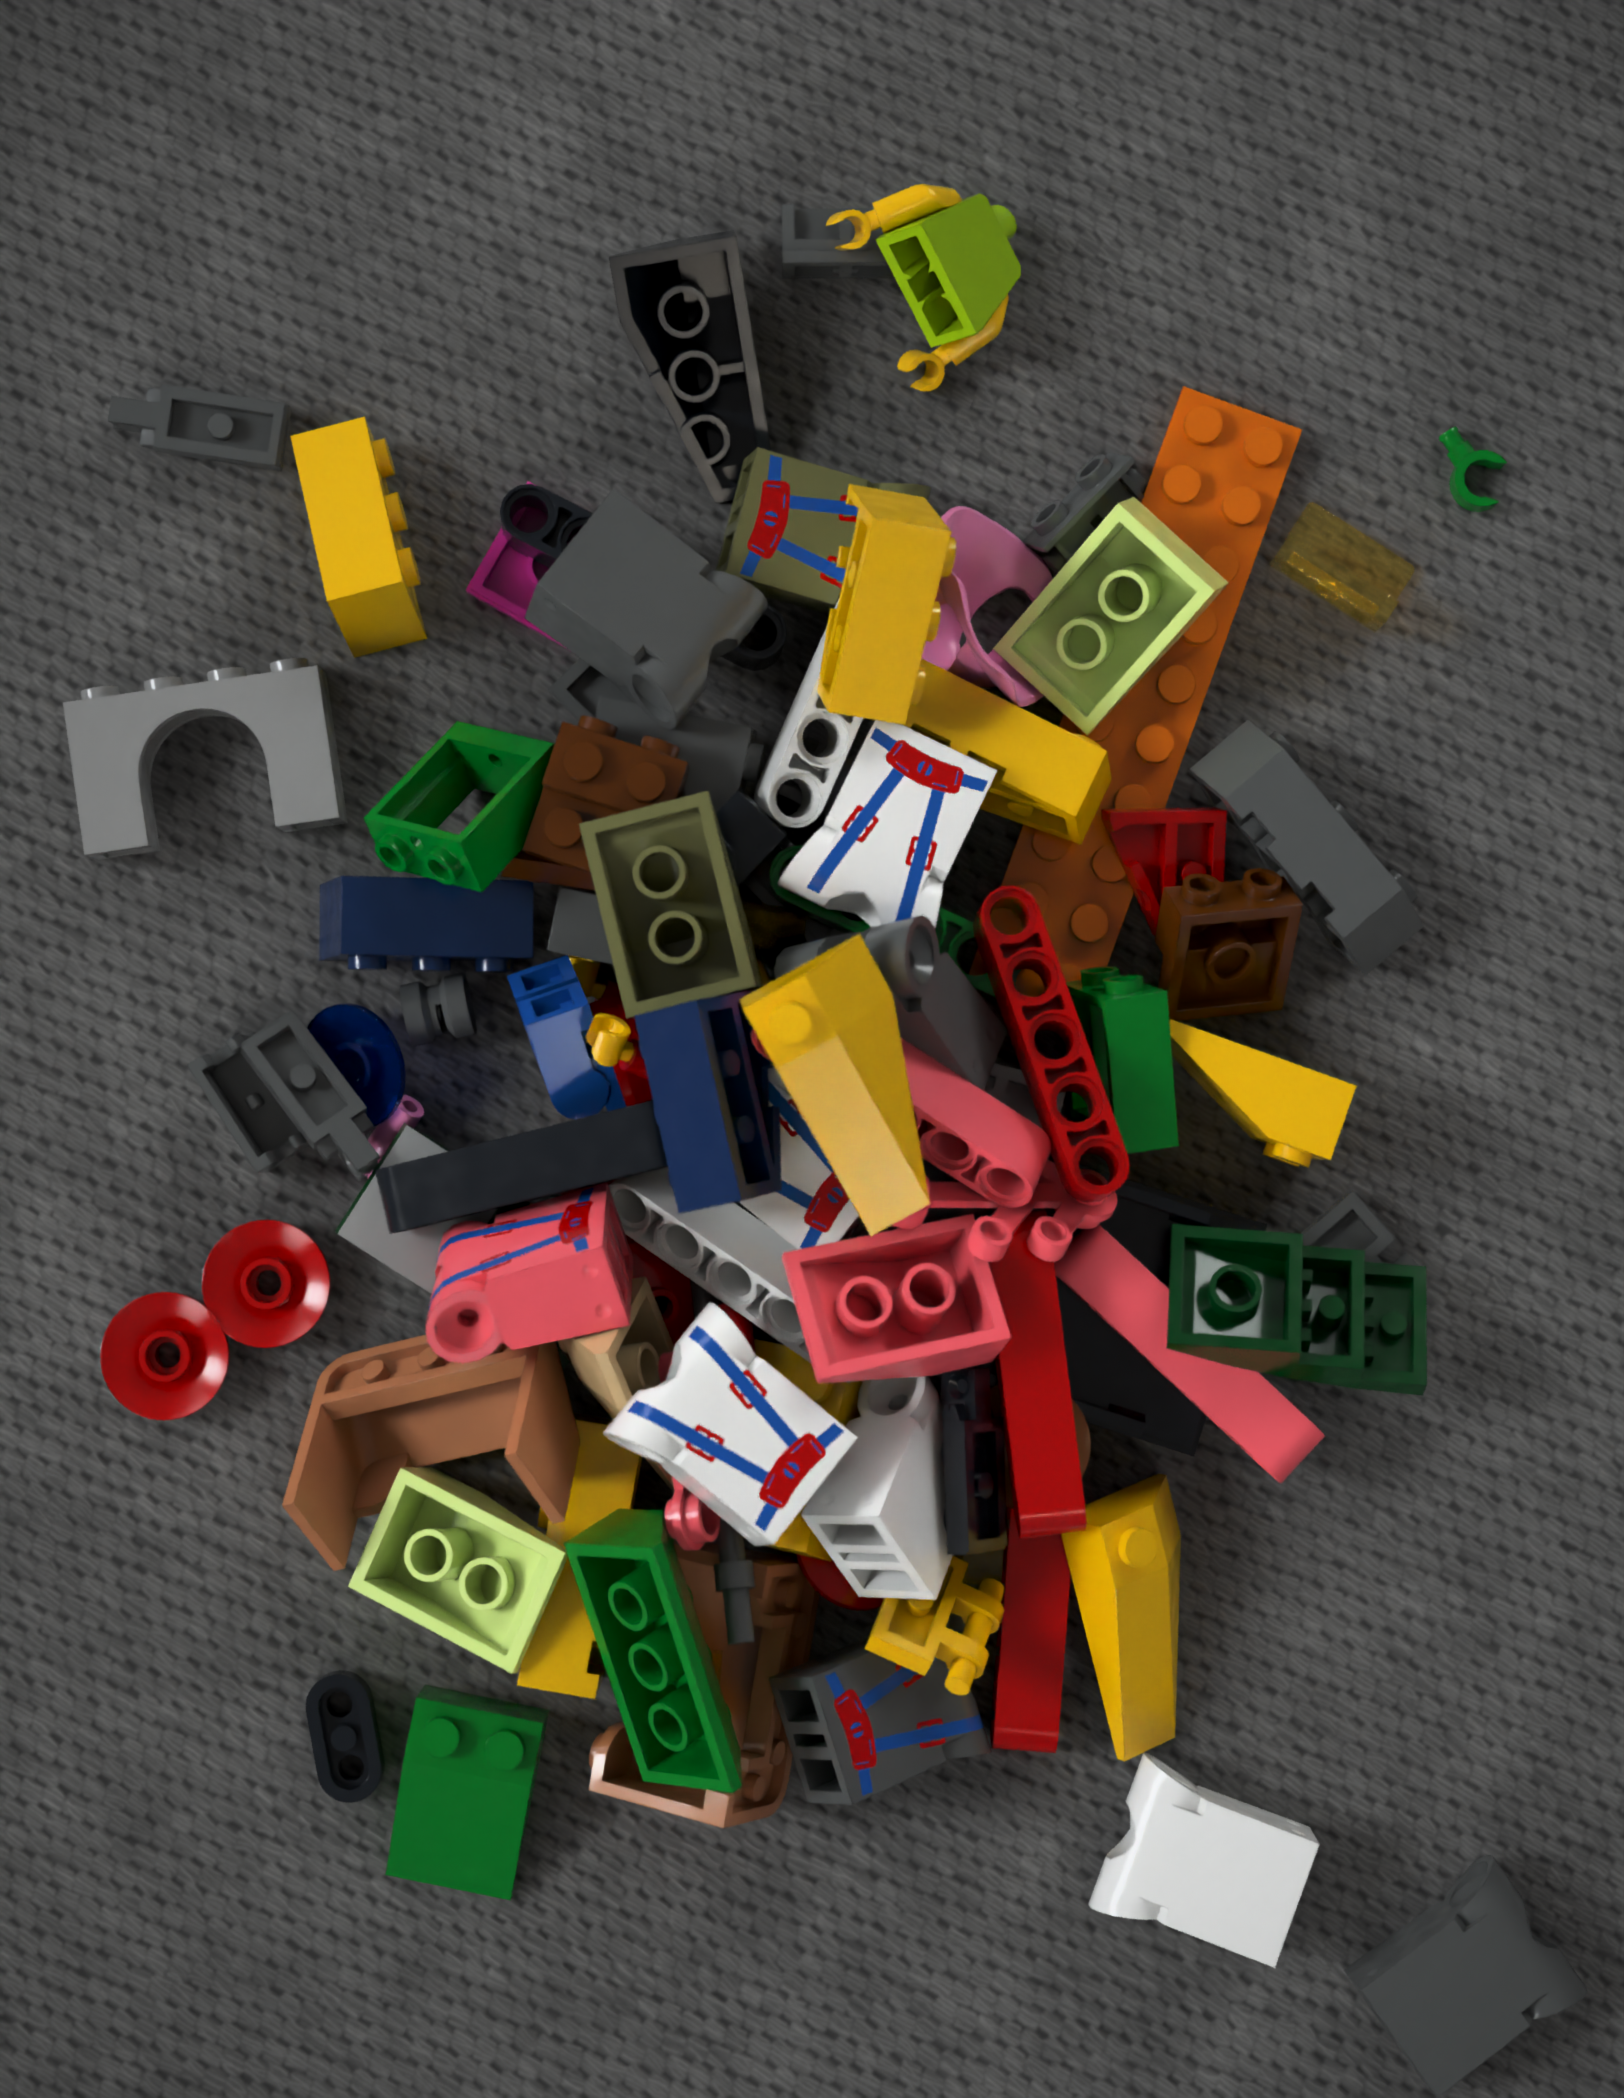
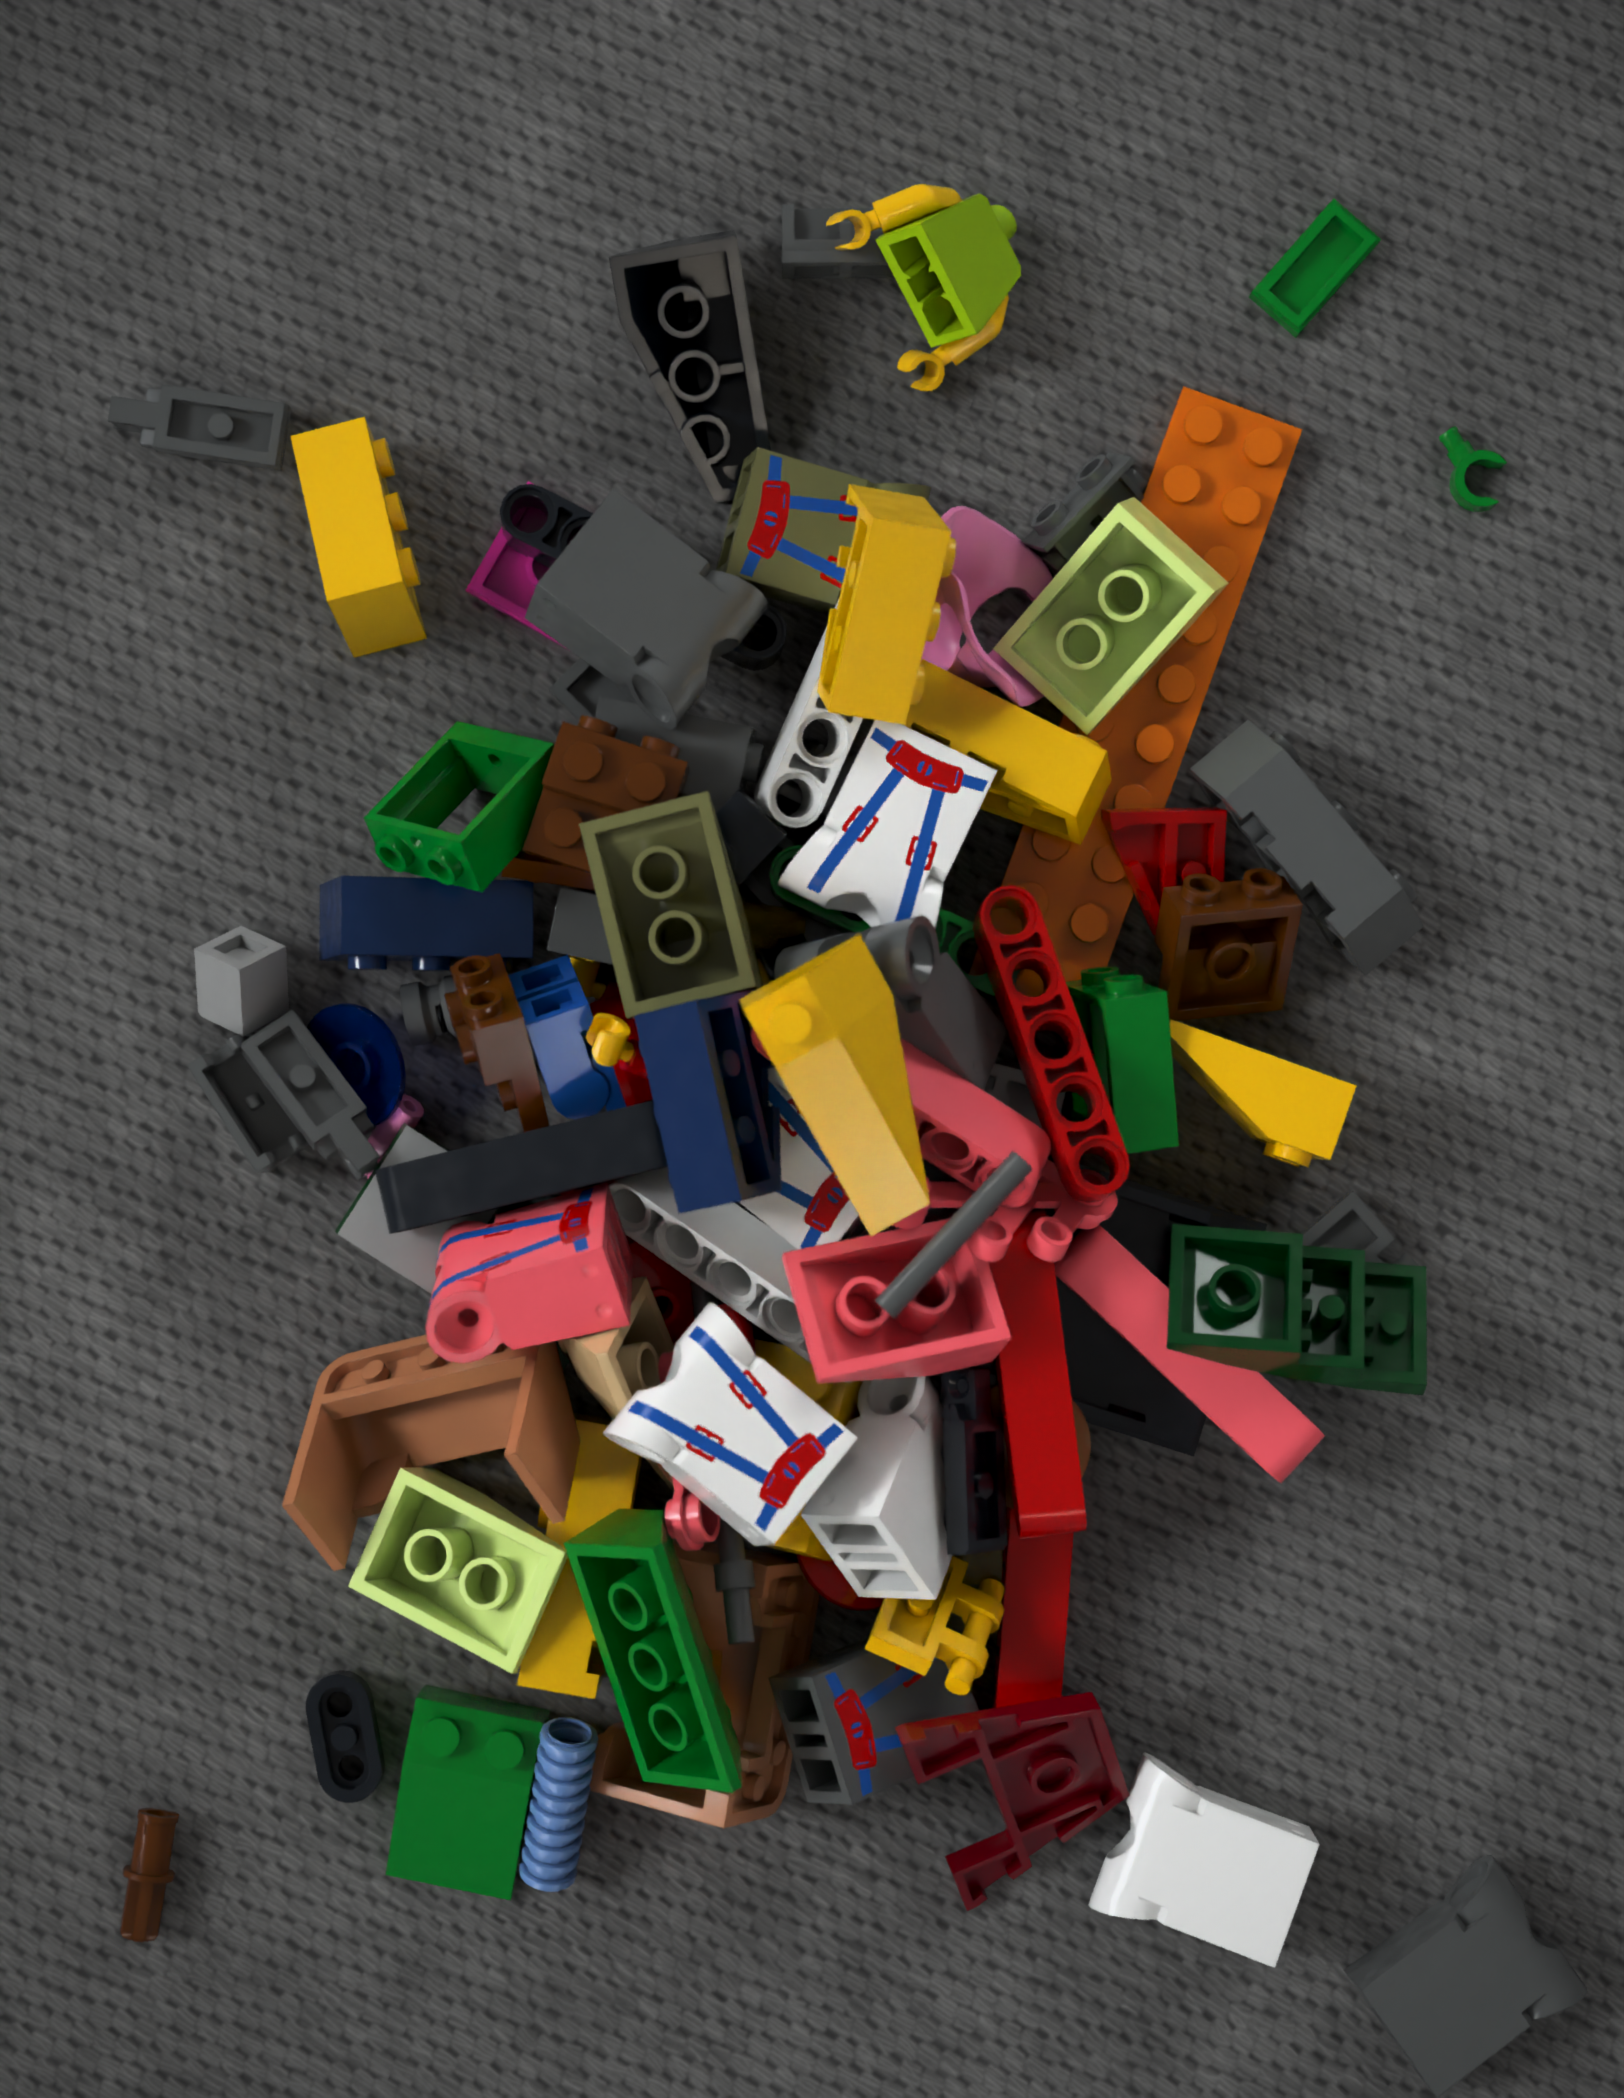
light grey arch [63,658,348,860] -> none
red dish [100,1292,230,1421] -> none
red dish [202,1219,331,1348] -> none
yellow wedge [1061,1474,1181,1762] -> none
clear yellow panel [1269,502,1415,633] -> none
none -> reddish brown axle [120,1808,179,1942]
none -> light grey panel [194,926,289,1037]
none -> reddish brown plate [444,953,550,1132]
none -> medium blue piece [519,1717,599,1892]
none -> dark grey bar [874,1151,1033,1319]
none -> dark red wing [895,1692,1130,1911]
none -> green tile [1249,198,1381,338]

